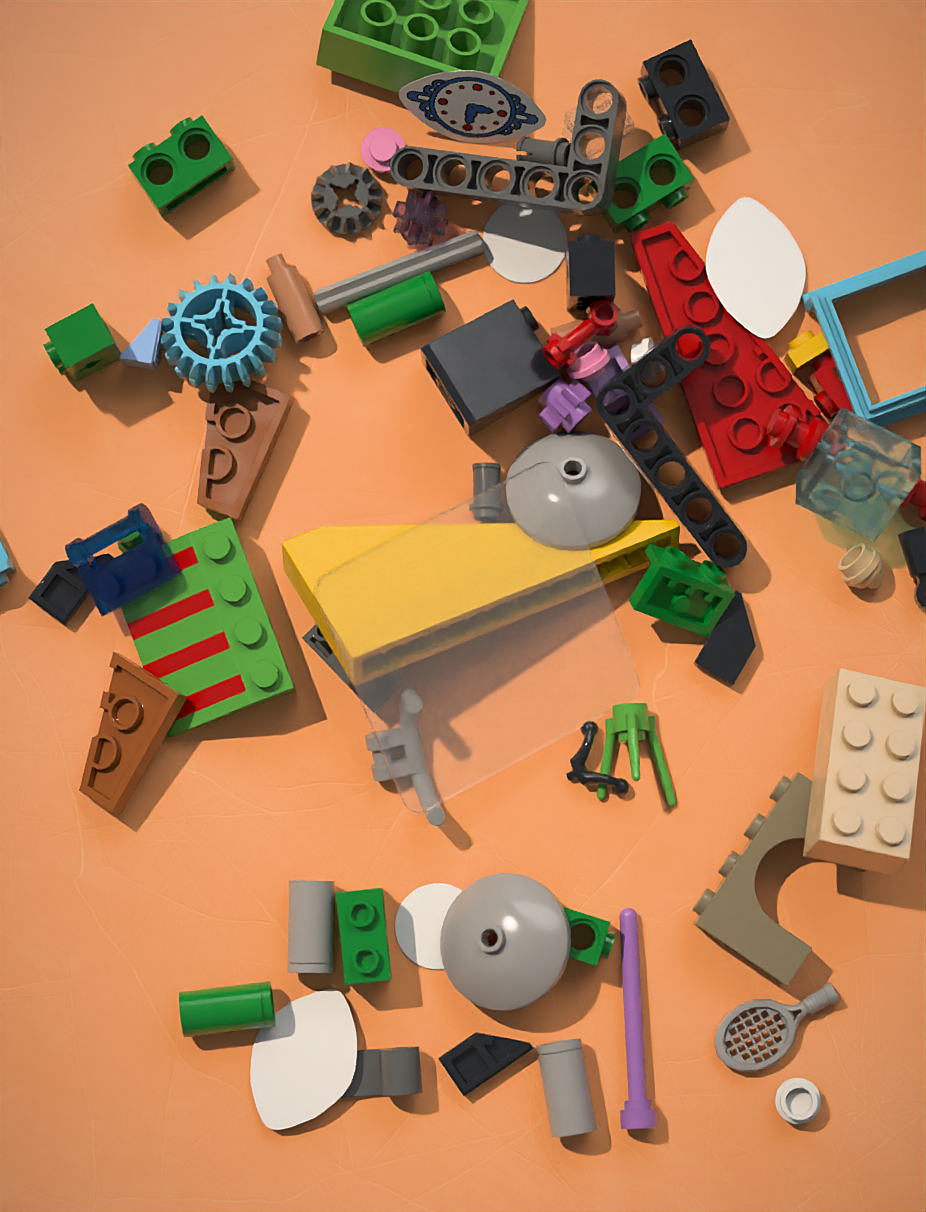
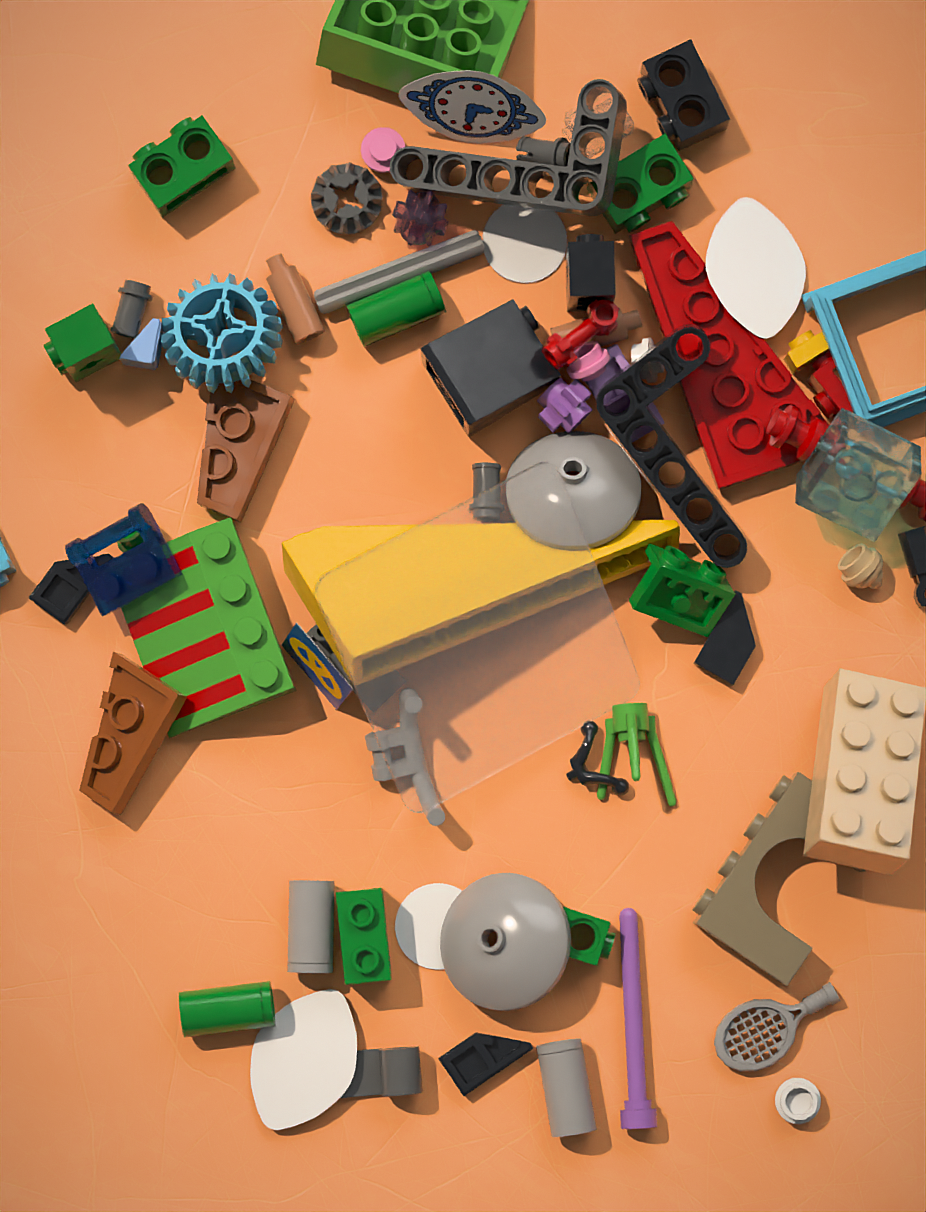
none -> dark grey pin [110,280,153,339]
none -> blue sticker [282,622,353,710]

